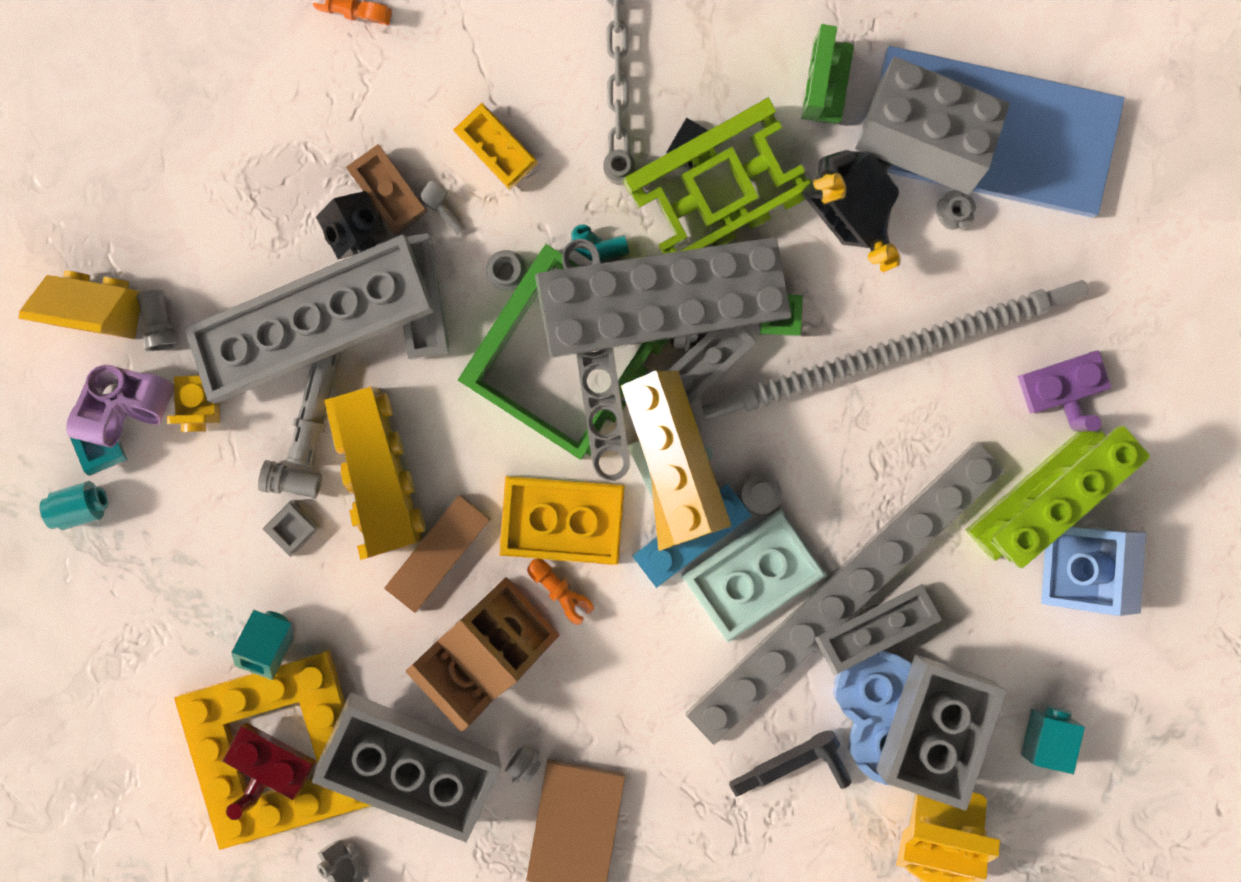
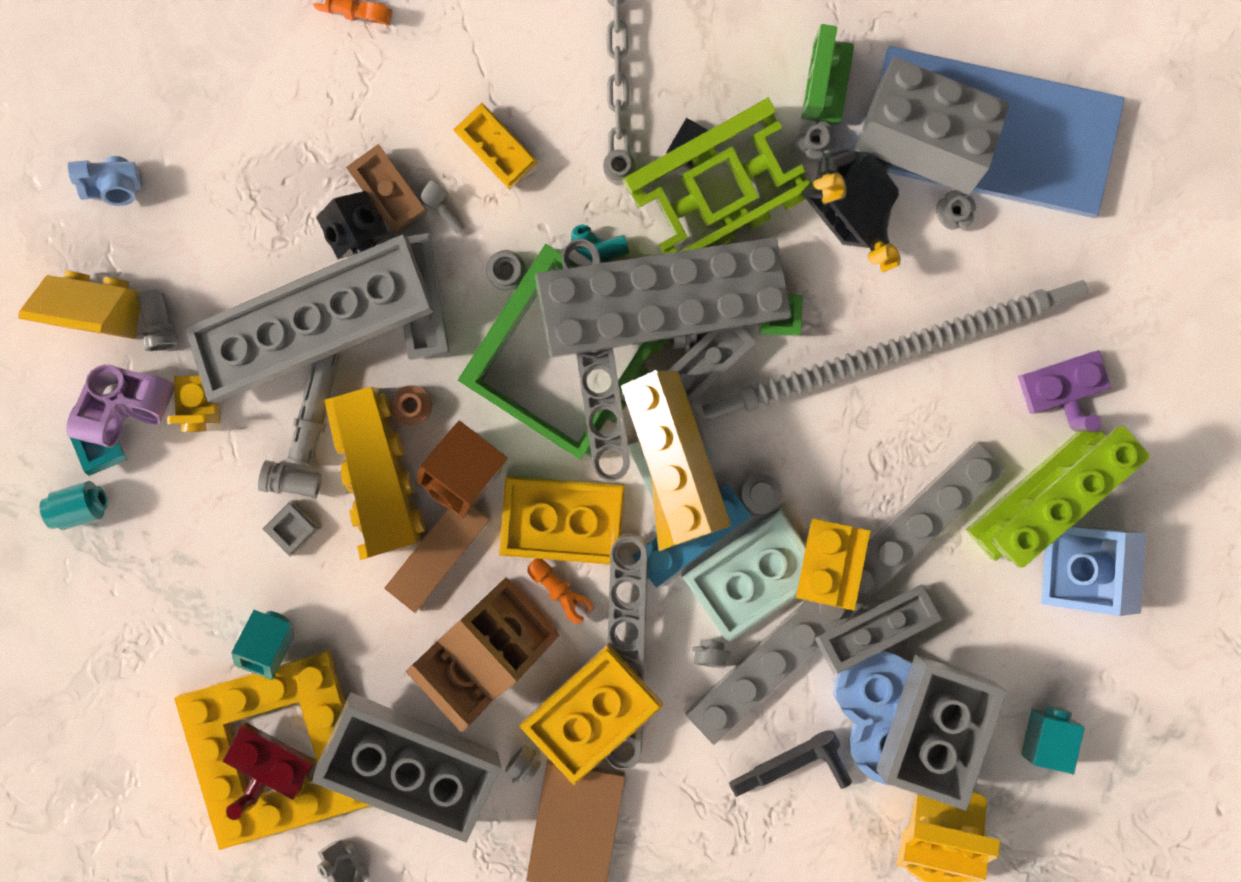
none -> light blue plate [68,156,142,206]
none -> nougat plate [391,385,432,425]
none -> dark orange head [416,420,508,519]
none -> yellow tile [519,643,663,785]
none -> light grey beam [606,533,648,770]
none -> light grey plate [692,639,731,668]
none -> yellow plate [795,518,871,611]
none -> light grey plate [796,120,836,160]

